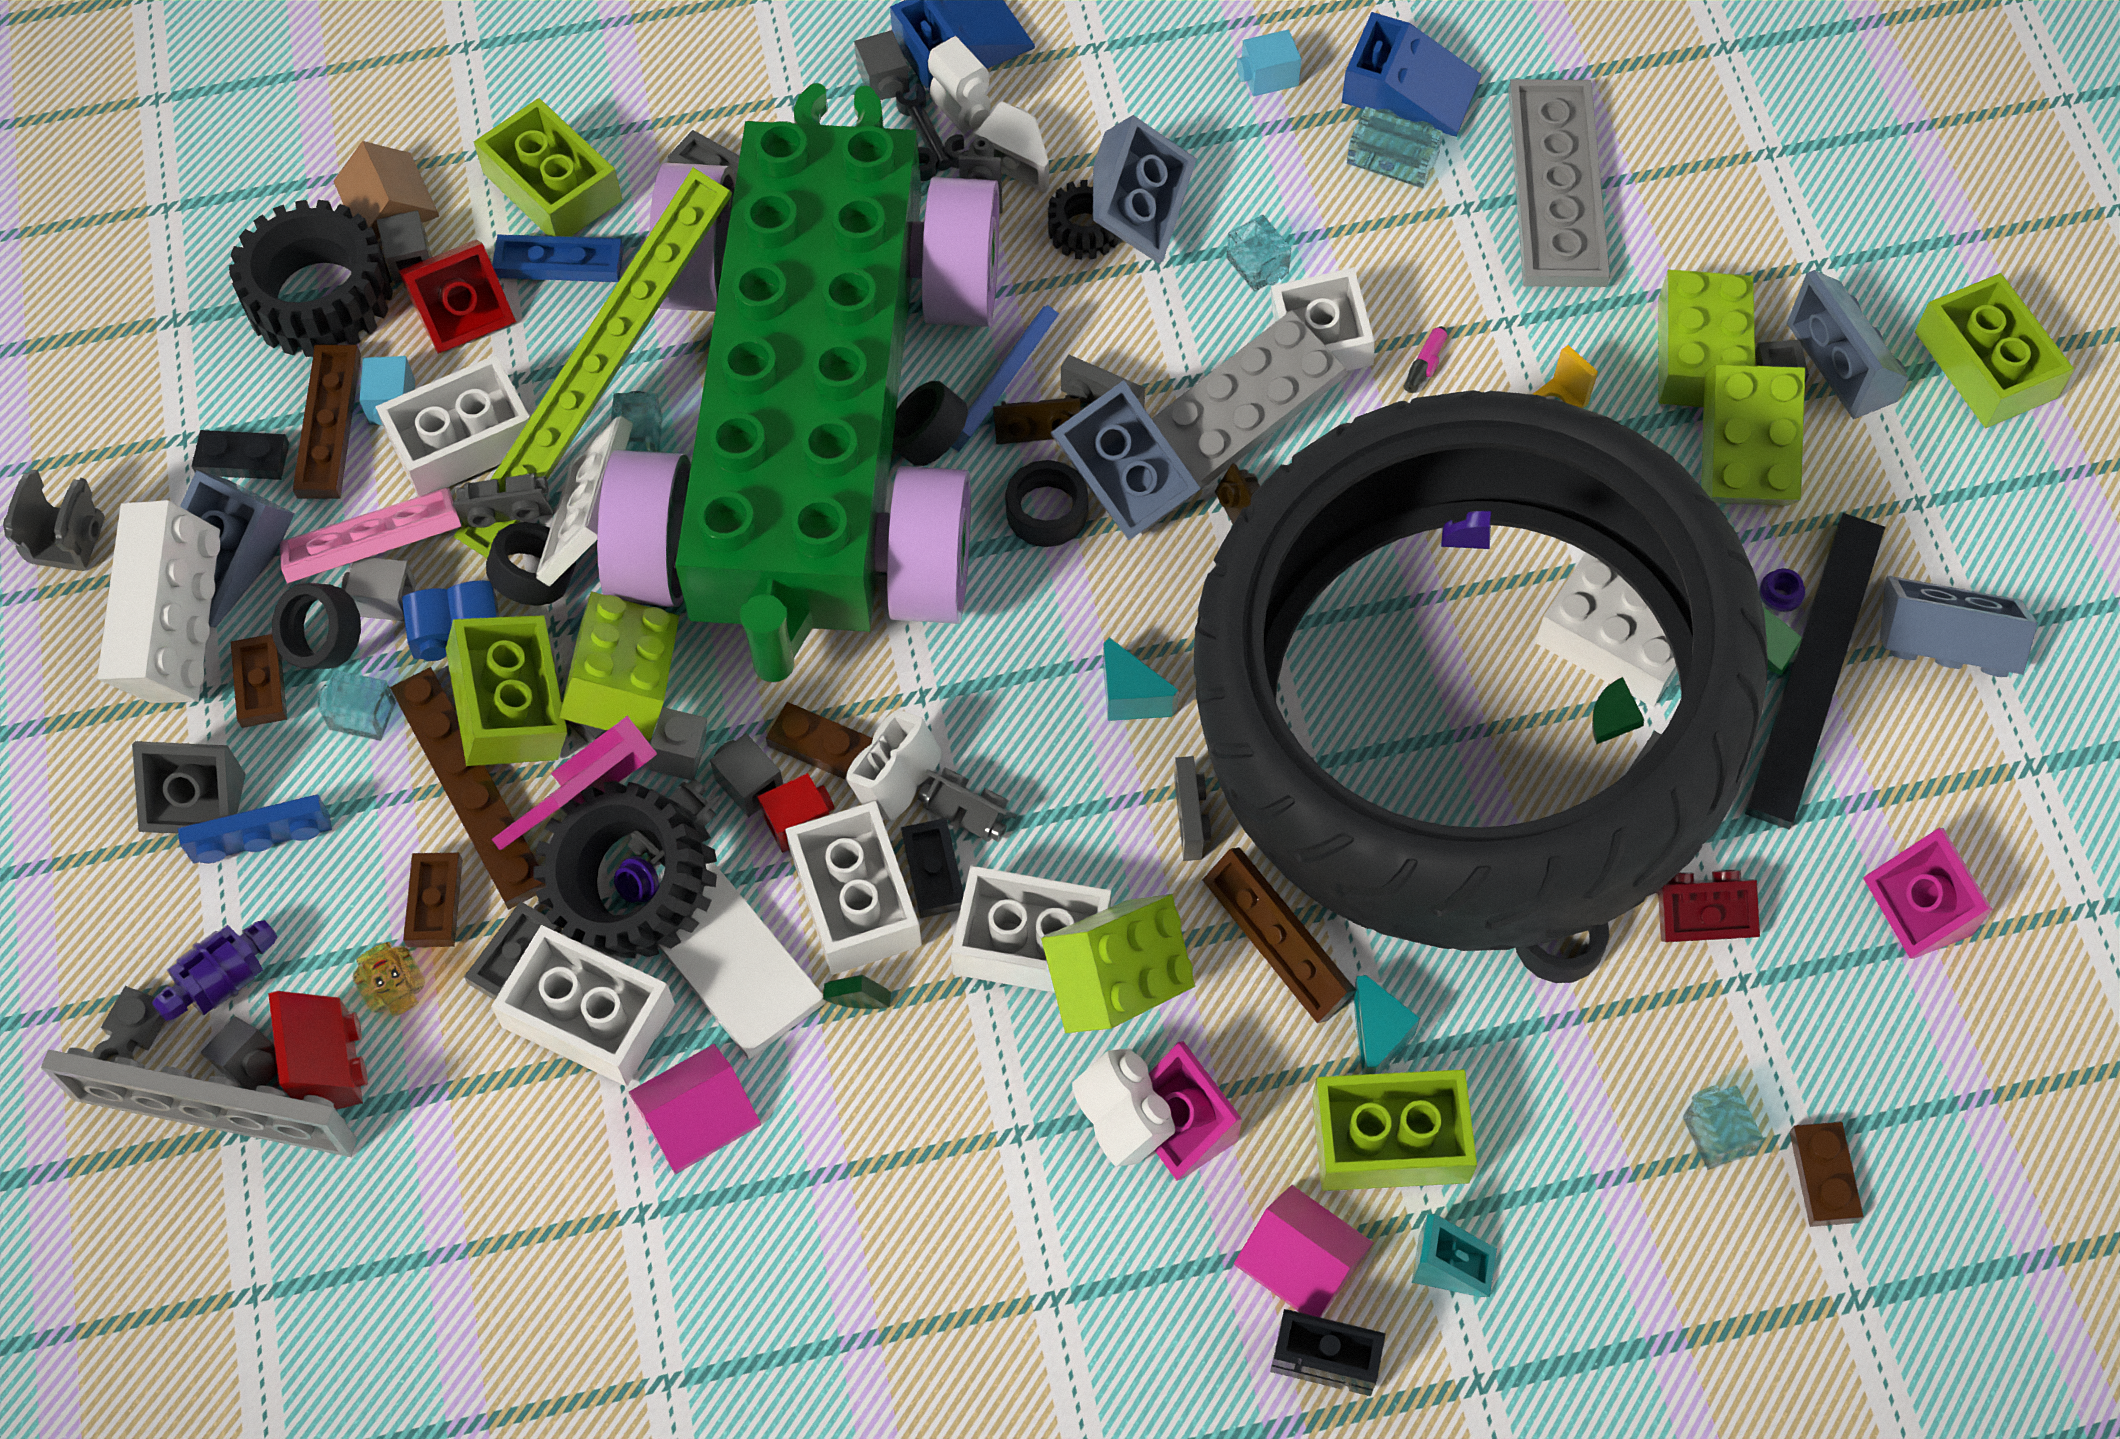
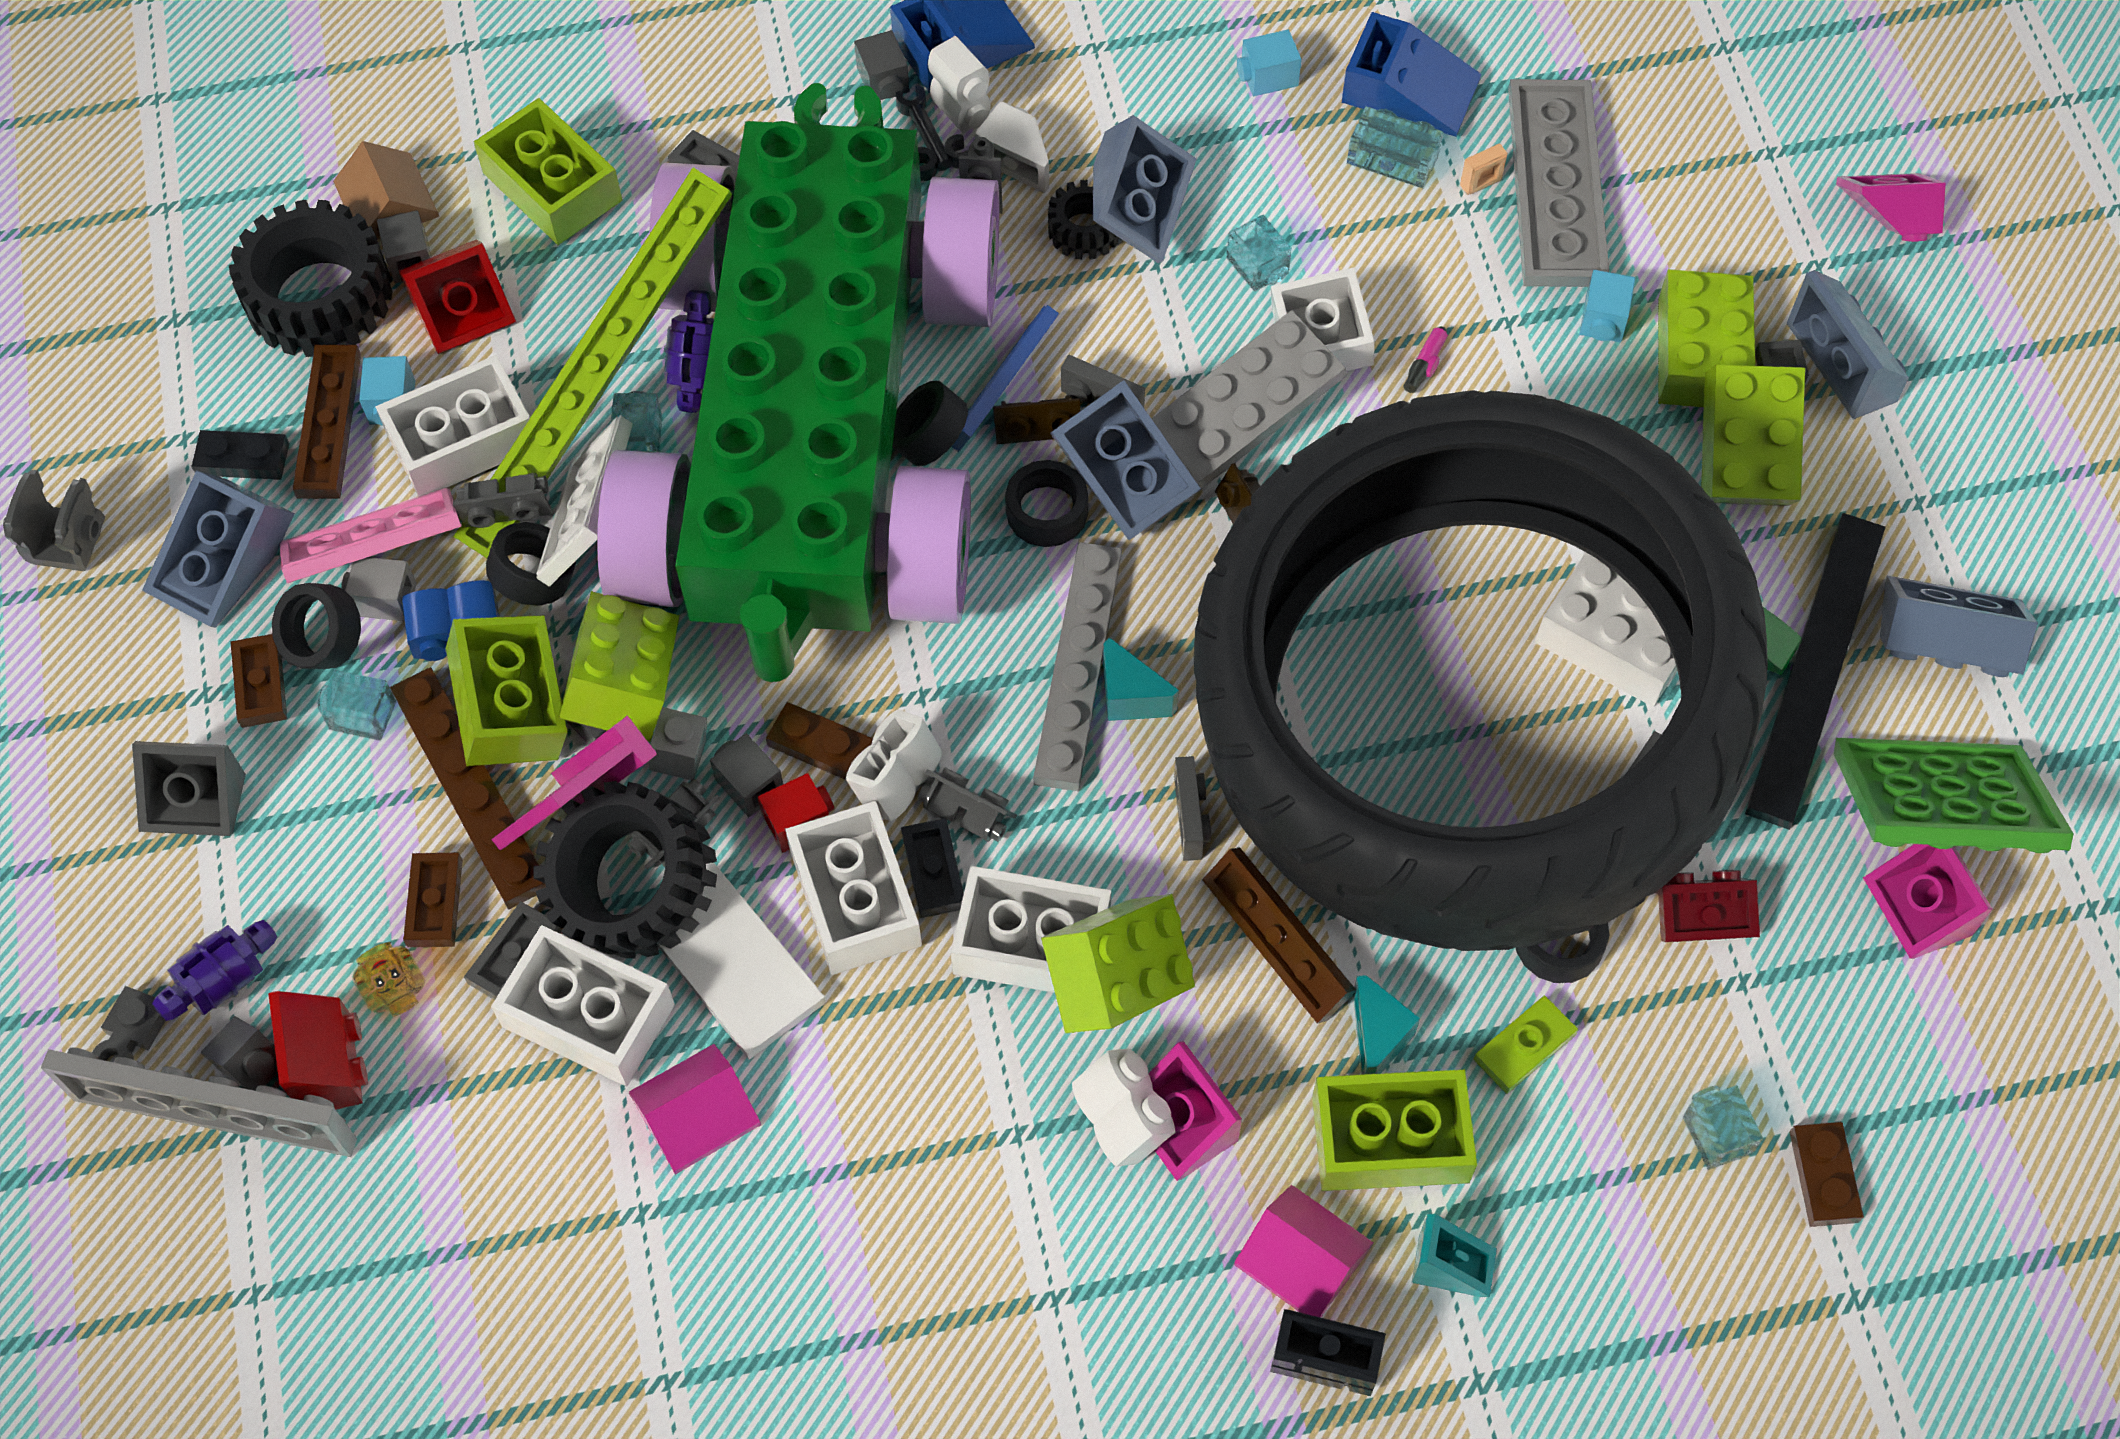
white brick [97,500,220,703] -> none
blue plate [177,794,332,864] -> none
blue plate [492,234,624,282] -> none
dark purple plate [614,856,659,903] -> none
dark green tile [823,975,891,1009] -> none
dark purple tile [1441,511,1491,549] -> none
yellow bracket [1533,345,1598,408] -> none
dark green tile [1592,677,1644,745] -> none
dark purple plate [1759,568,1805,612] -> none
lime brick [1915,273,2074,429] -> none
none -> dark purple piece [664,290,714,413]
none -> light grey plate [1033,542,1122,792]
none -> light nougat tile [1460,143,1508,195]
none -> lime plate [1473,995,1579,1094]
none -> medium azure brick [1579,270,1635,343]
none -> bright green plate [1833,738,2074,853]
none -> dark pink slope [1836,173,1946,242]

